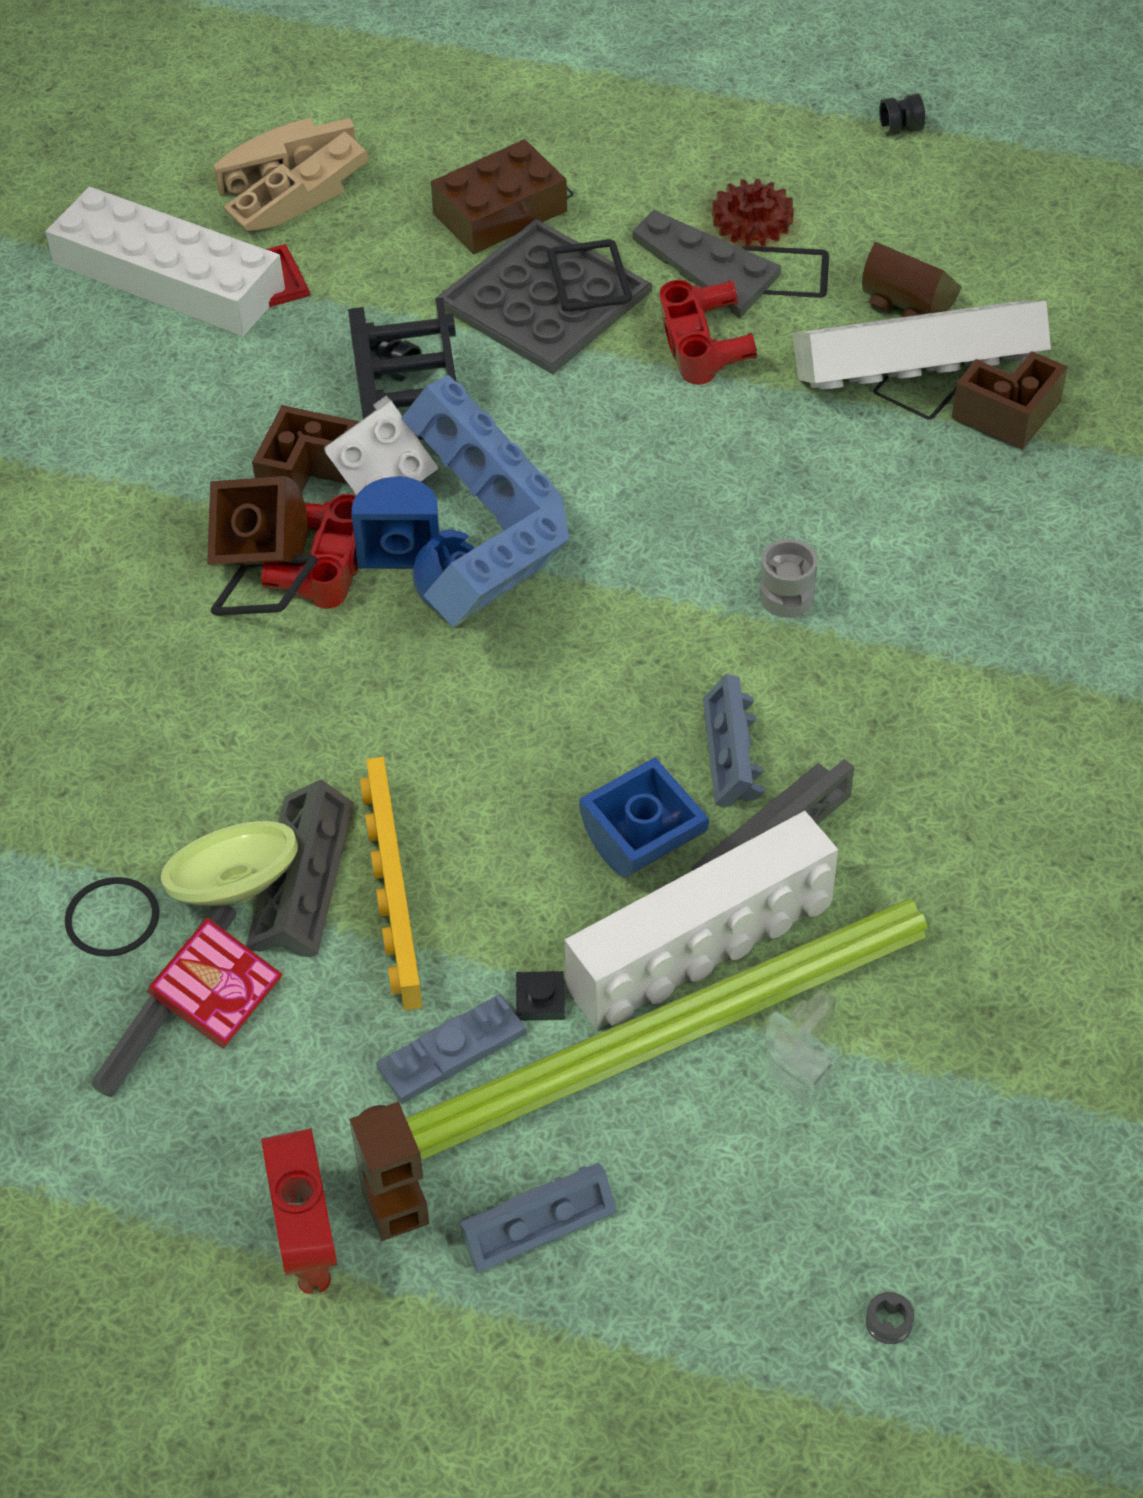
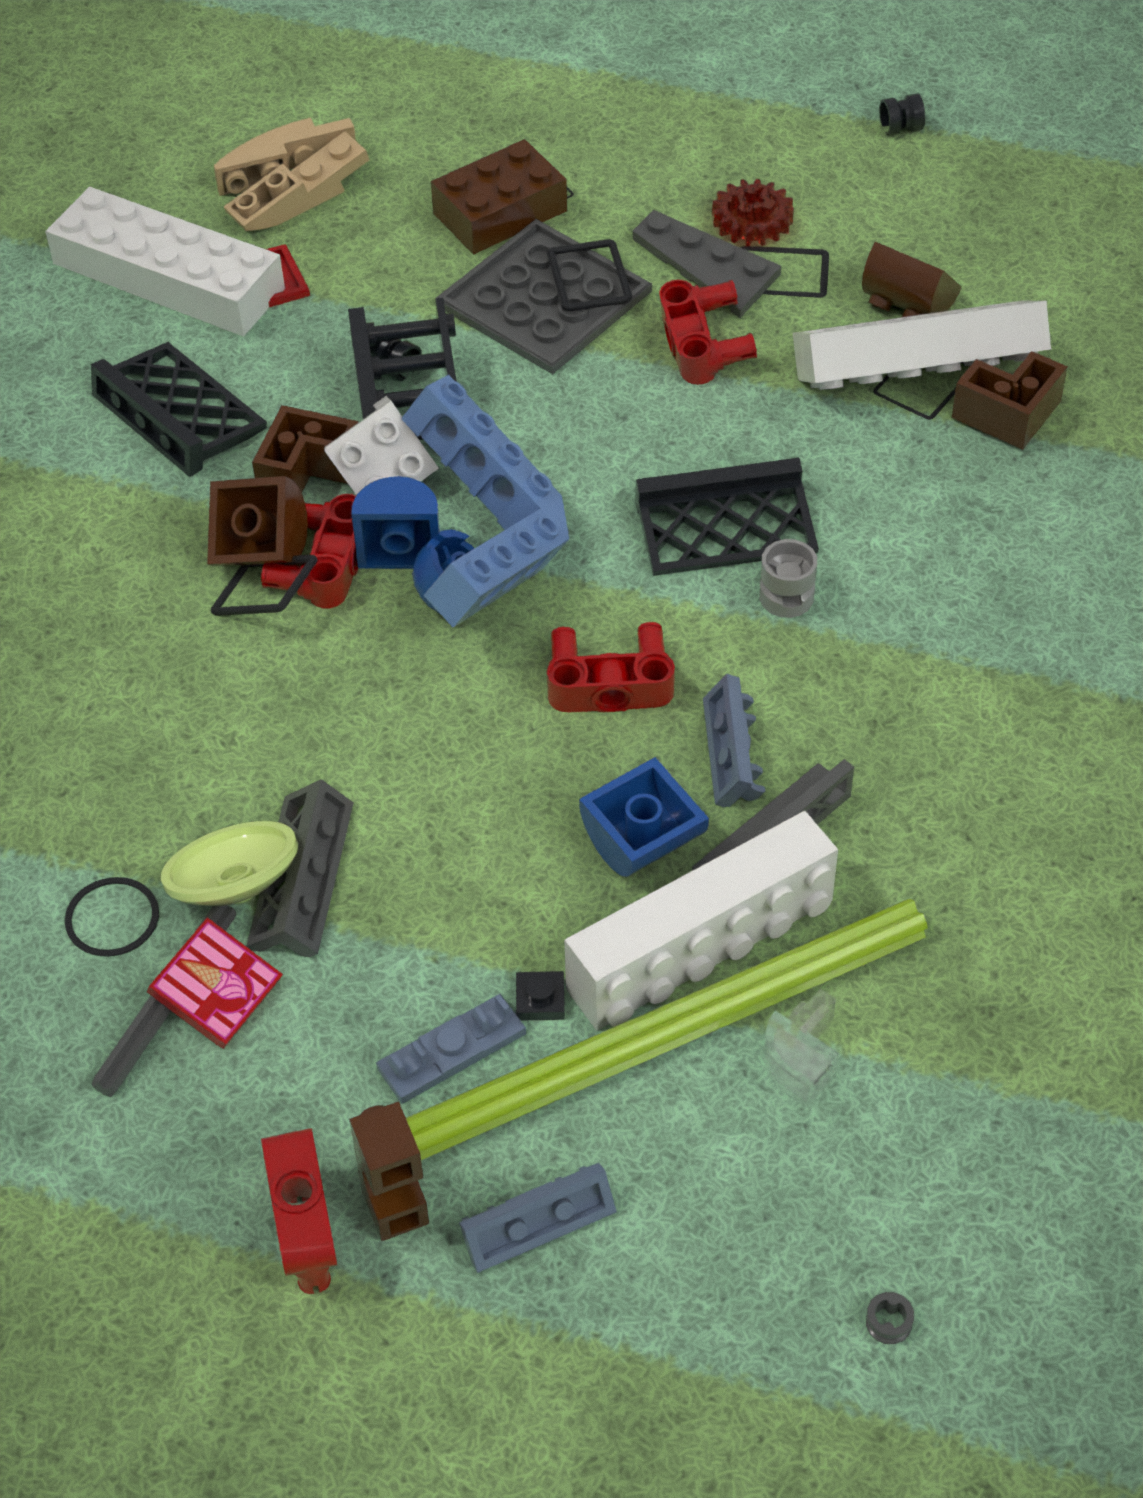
yellow plate [359,757,422,1011] -> none
none -> black fence [91,342,267,477]
none -> red piece [546,622,675,713]
none -> black fence [635,458,819,576]

